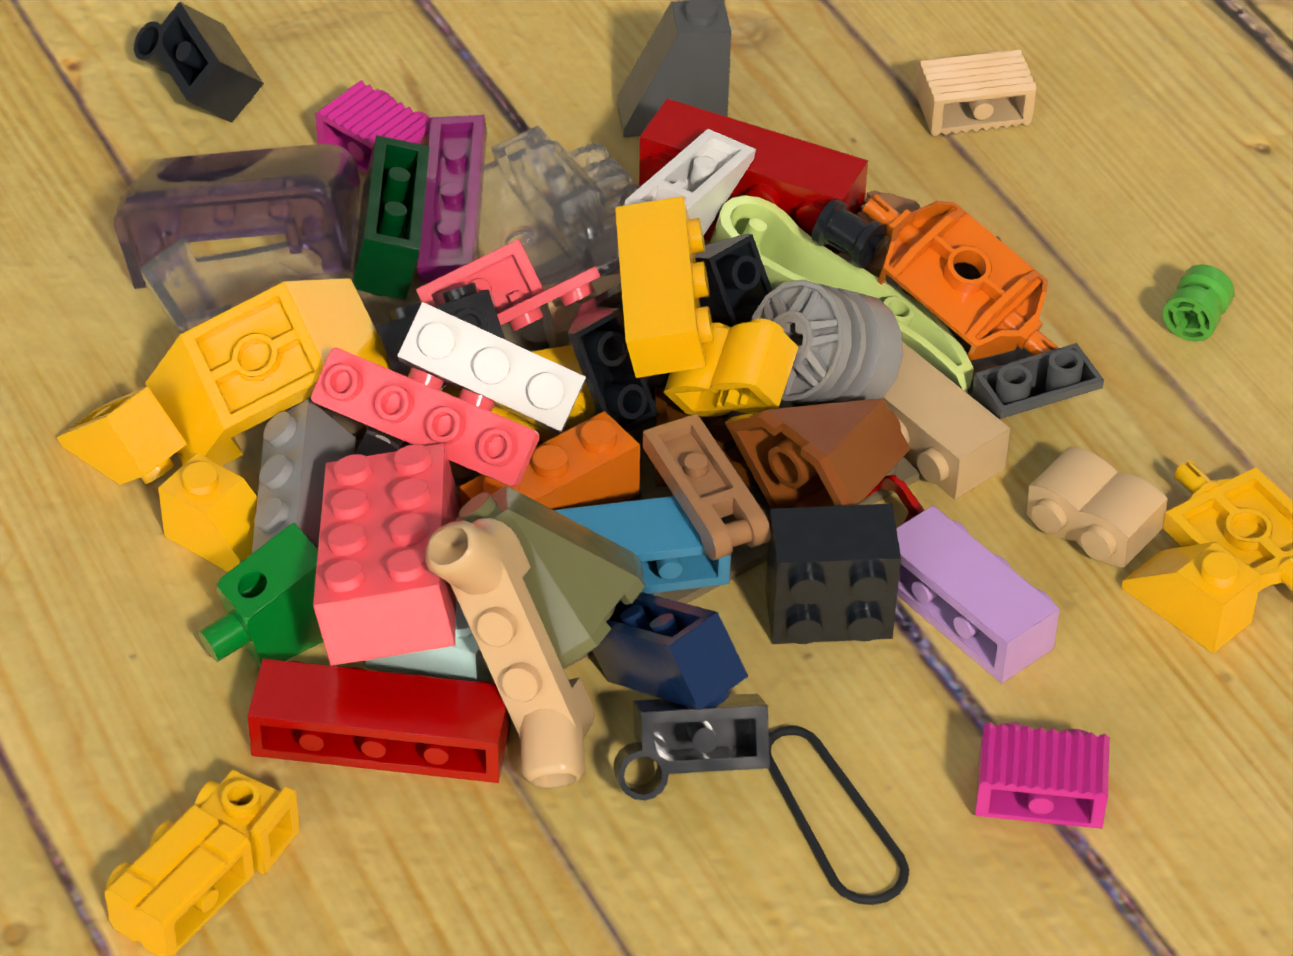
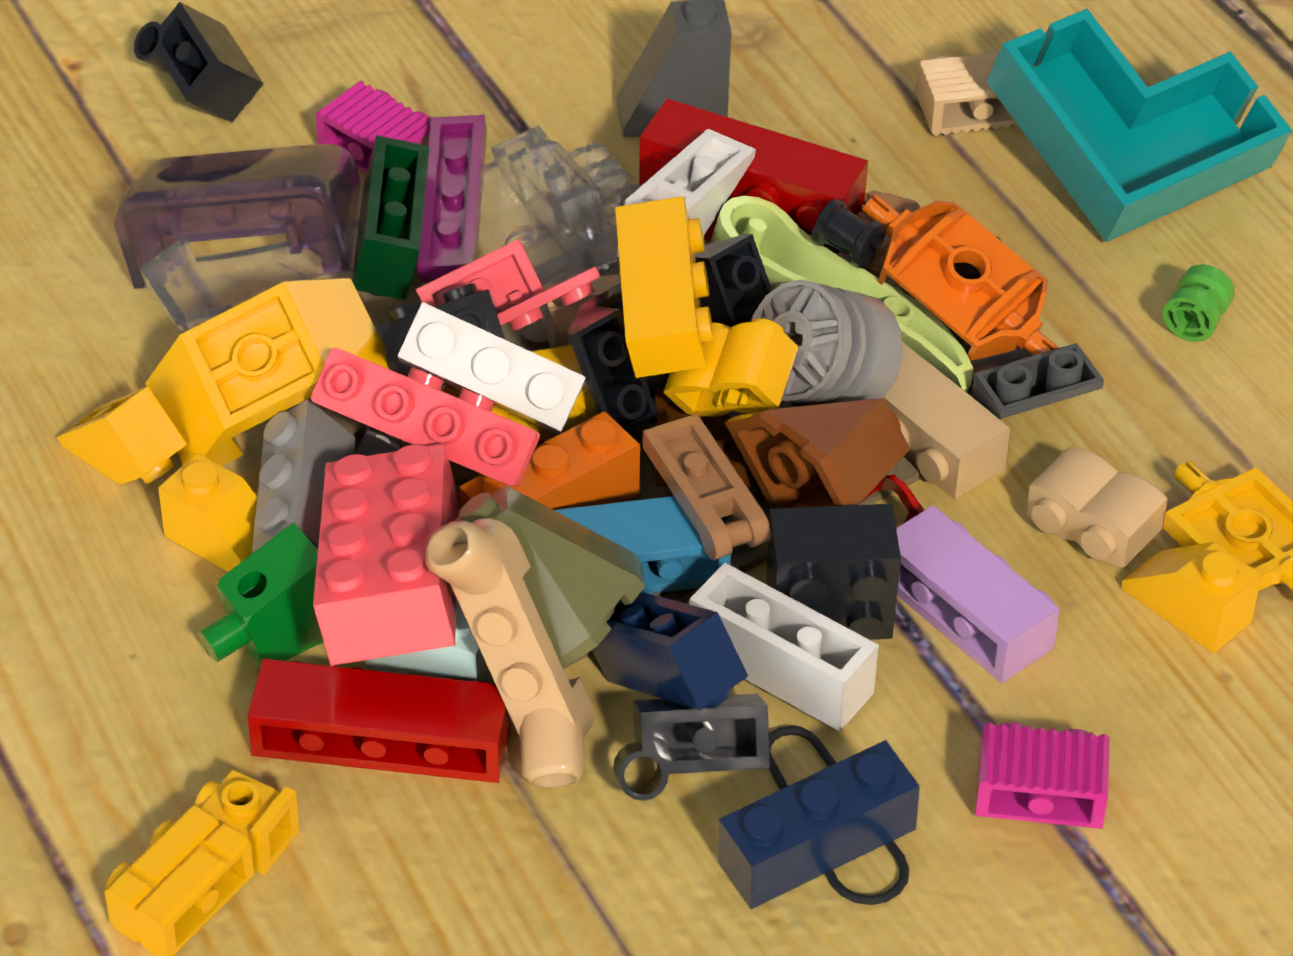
none -> white brick [689,563,879,732]
none -> dark blue brick [718,740,920,910]
none -> teal piece [986,8,1293,242]

